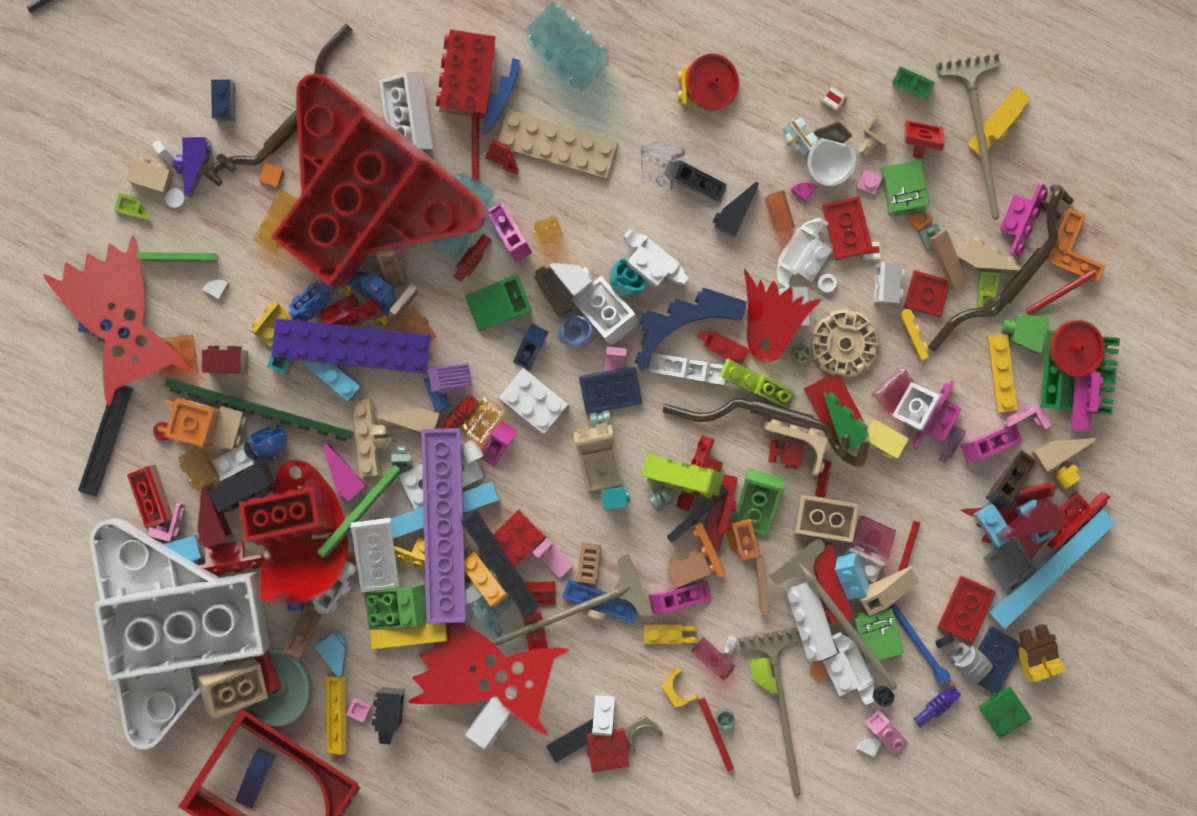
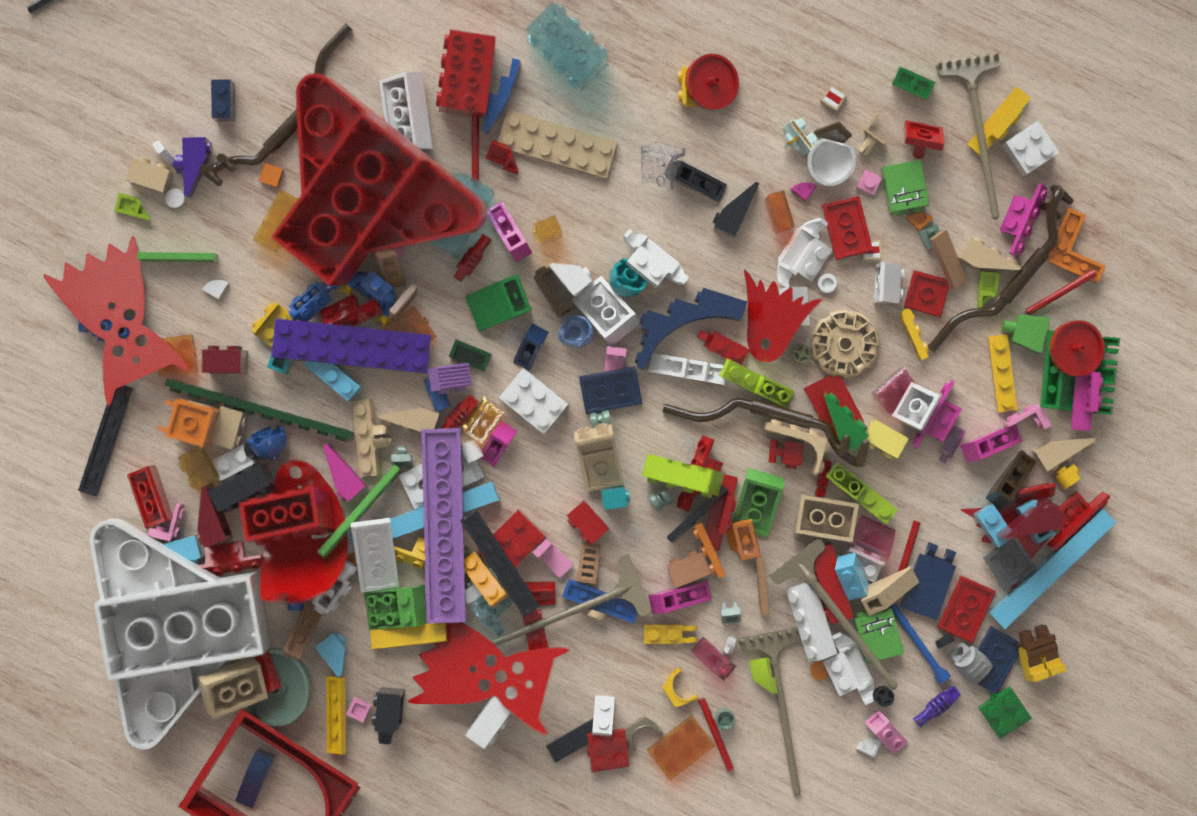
red plate [153,422,169,441] -> none
none -> dark green panel [449,339,493,372]
none -> red brick [566,500,609,544]
none -> clear orange plate [647,714,716,781]
none -> tile [721,601,741,624]
none -> lime slope [826,462,898,525]
none -> dark blue tile [900,542,956,620]
none -> white brick [1001,121,1060,177]

